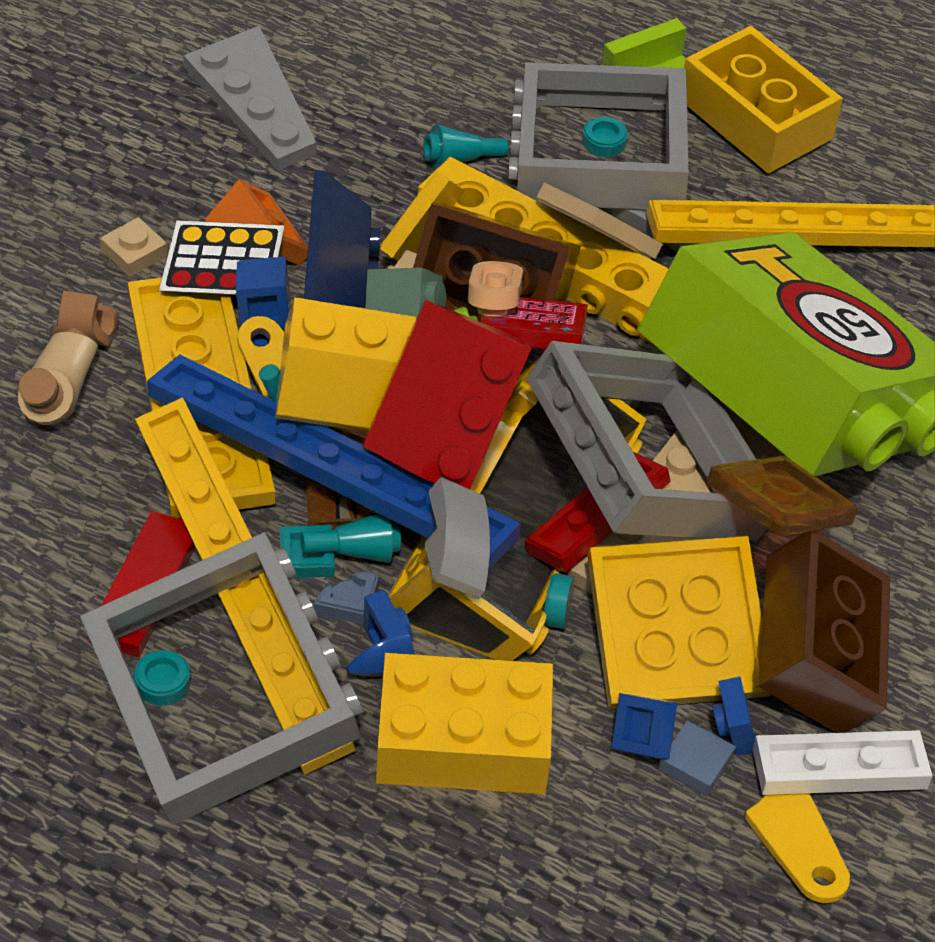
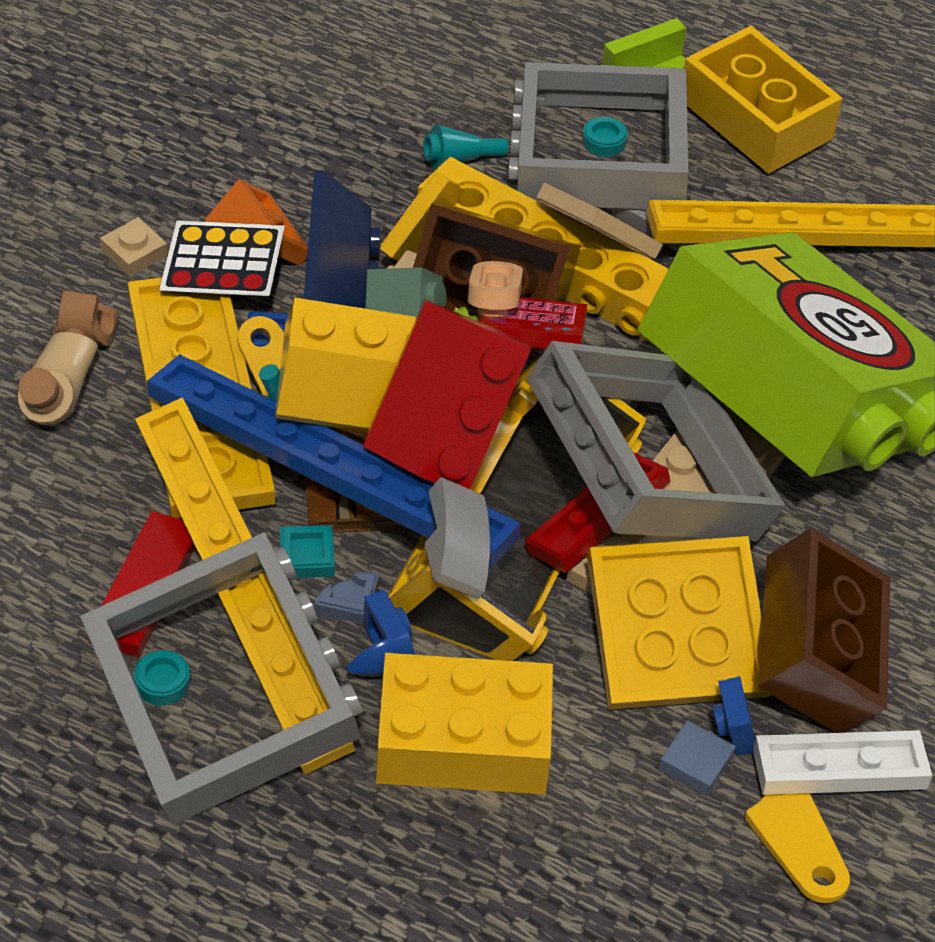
light grey wing [184,26,316,171] -> none
blue panel [236,256,291,329] -> none
teal cone [300,513,401,563] -> none
teal tile [544,573,575,629] -> none
blue plate [611,693,677,759] -> none
clear orange tile [706,456,858,537] -> none

